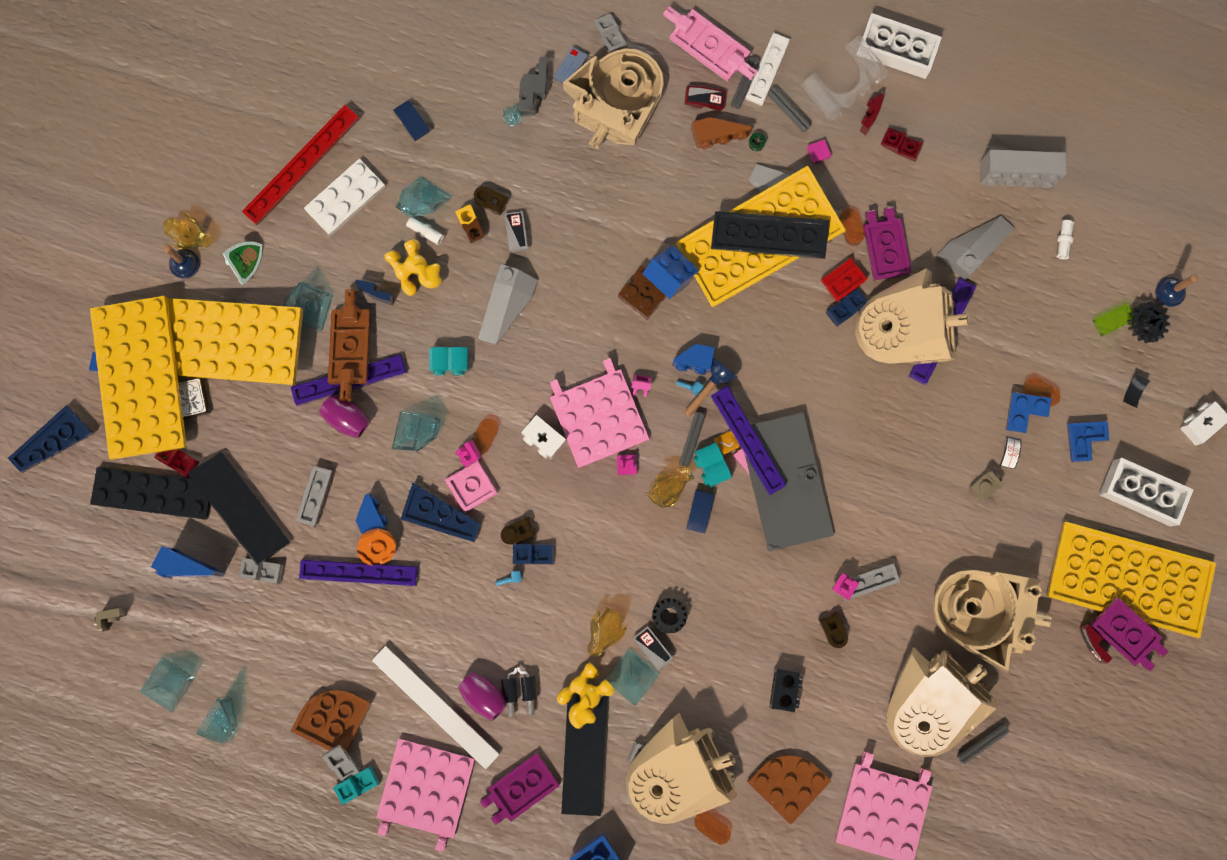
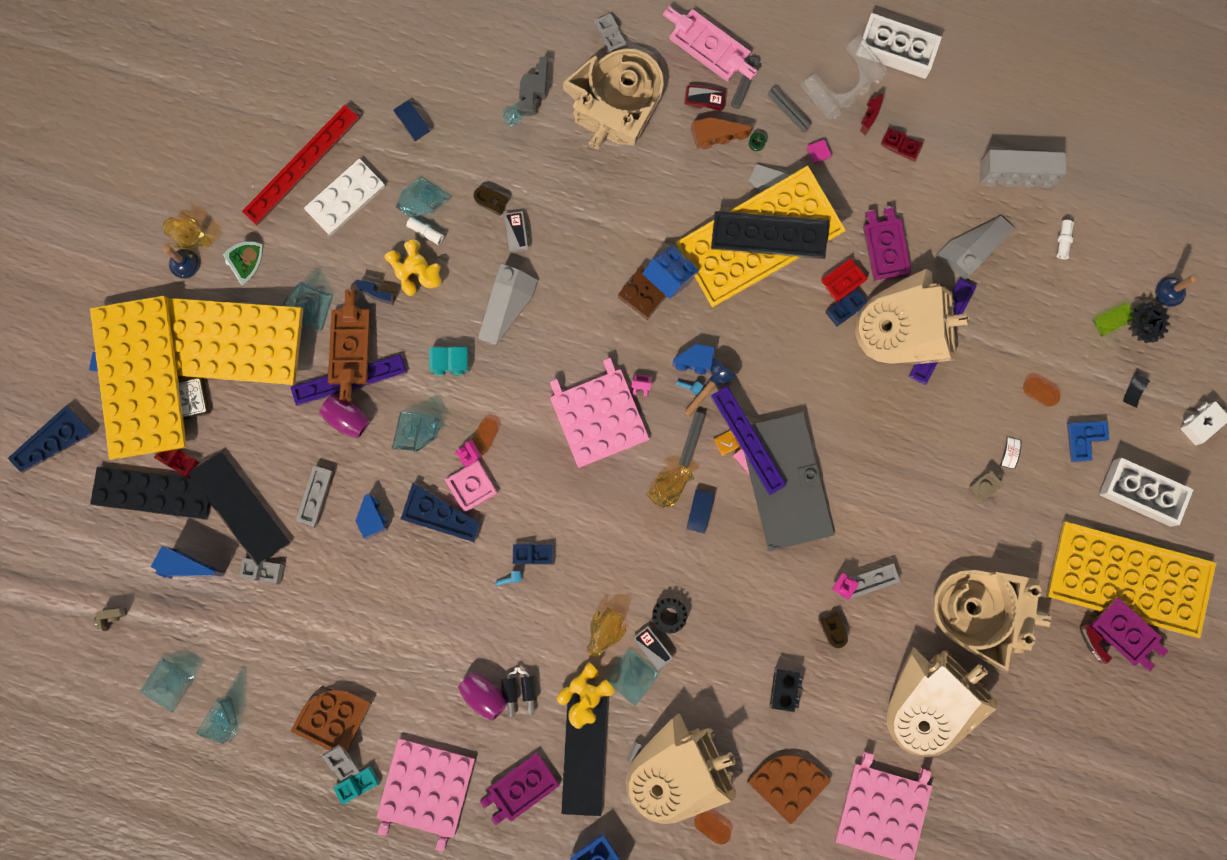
dark purple tile [299,560,418,586] -> none
orange tile [356,528,396,565] -> none
white tile [372,646,499,769] -> none
leg [455,204,484,243] -> none
dark brown plate [501,516,537,545] -> none
white brick [521,415,566,459] -> none
sand blue tile [553,47,588,84] -> none
dark pink tile [617,455,637,476] -> none
teal brick [693,443,732,488] -> none
white tile [745,32,790,106] -> none
clear orange tile [839,209,864,246] -> none
dark grey axle [957,724,1010,764] -> none
blue plate [1006,392,1052,433] -> none

